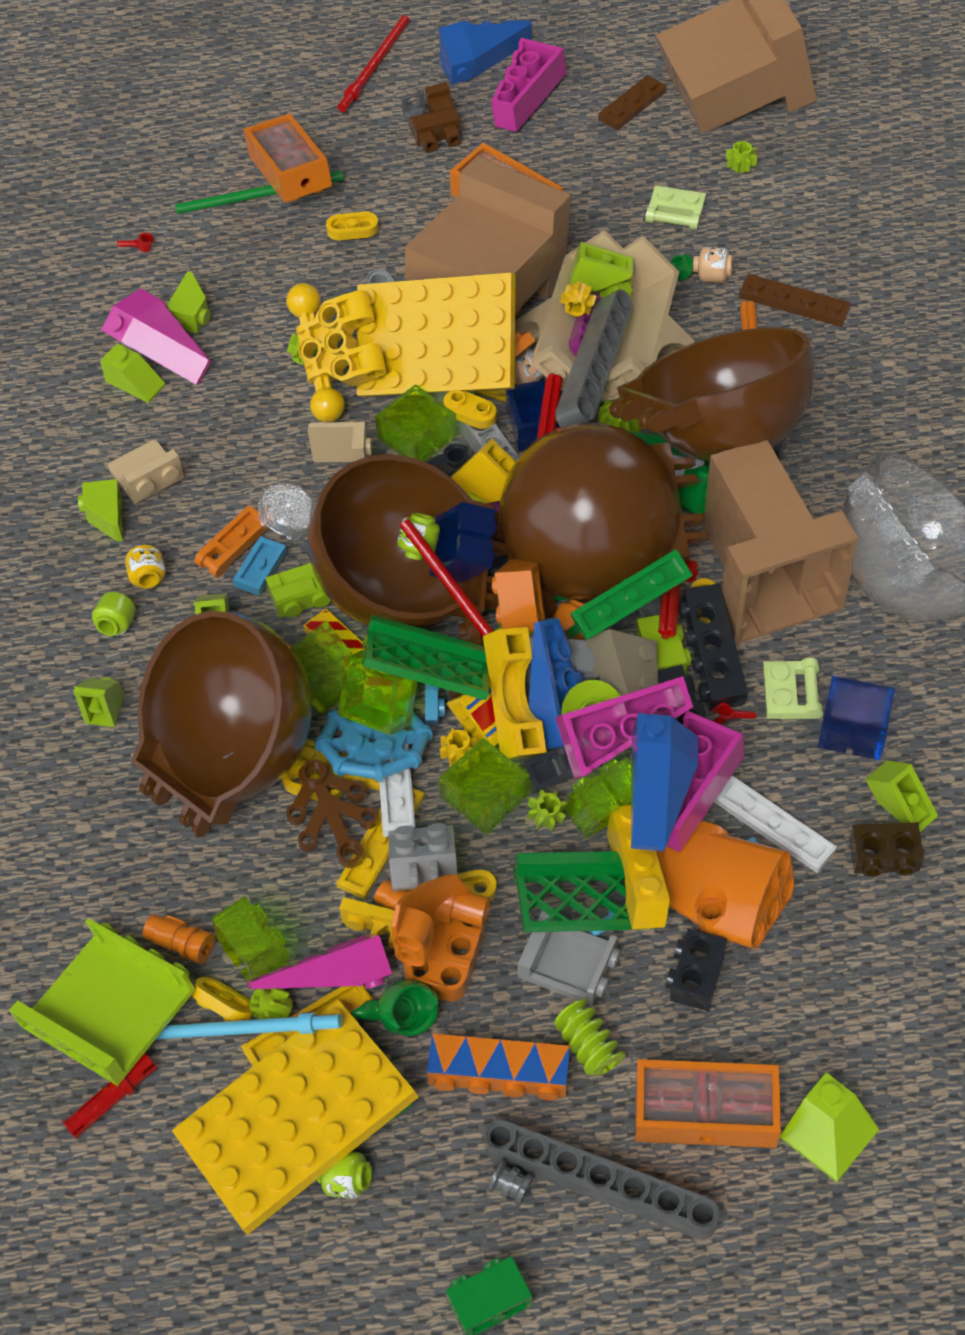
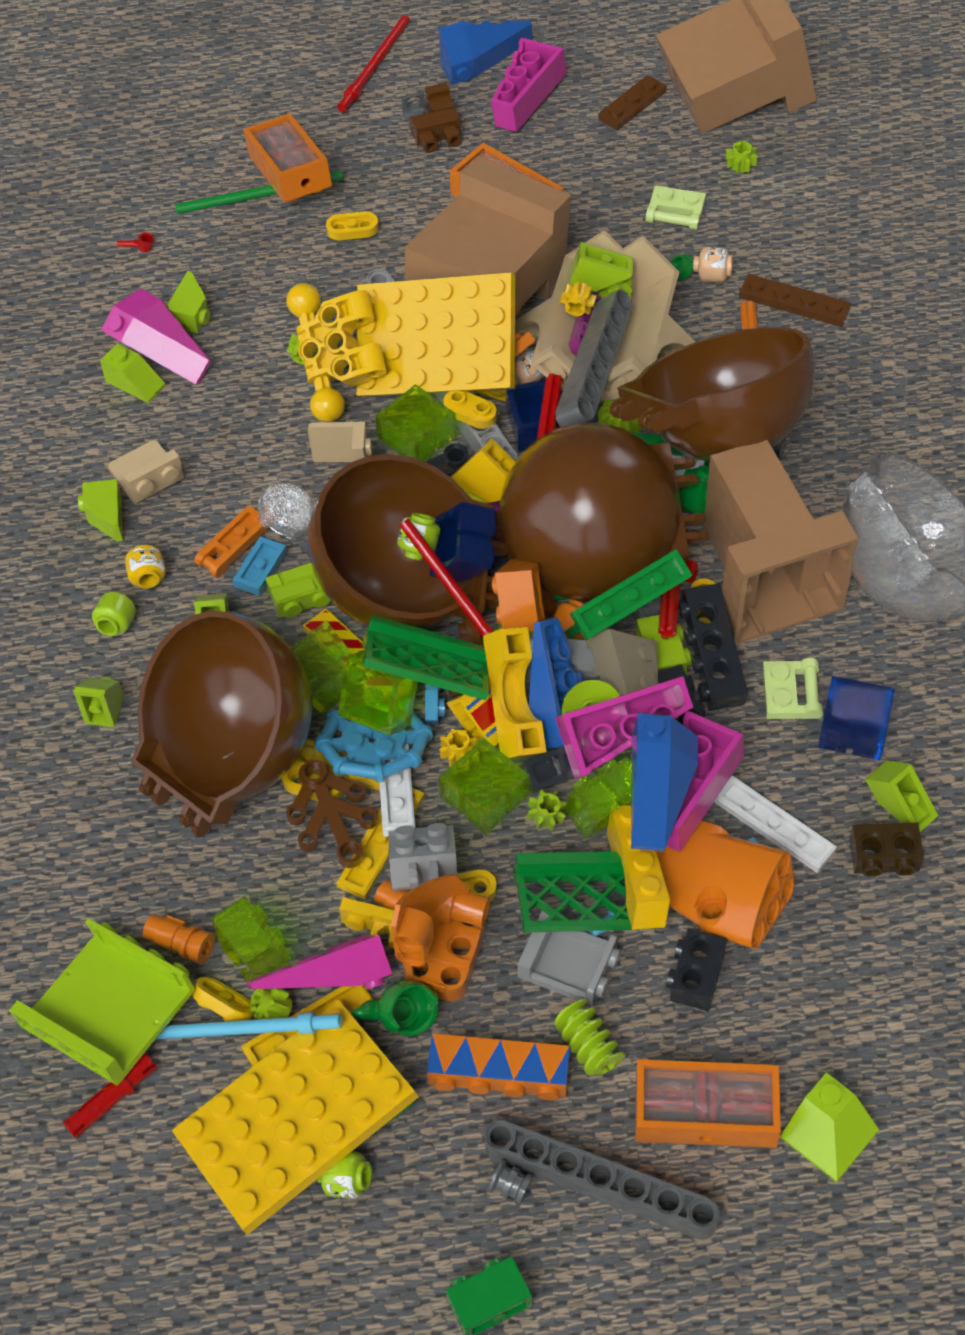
red hand [710,702,756,725] -> none

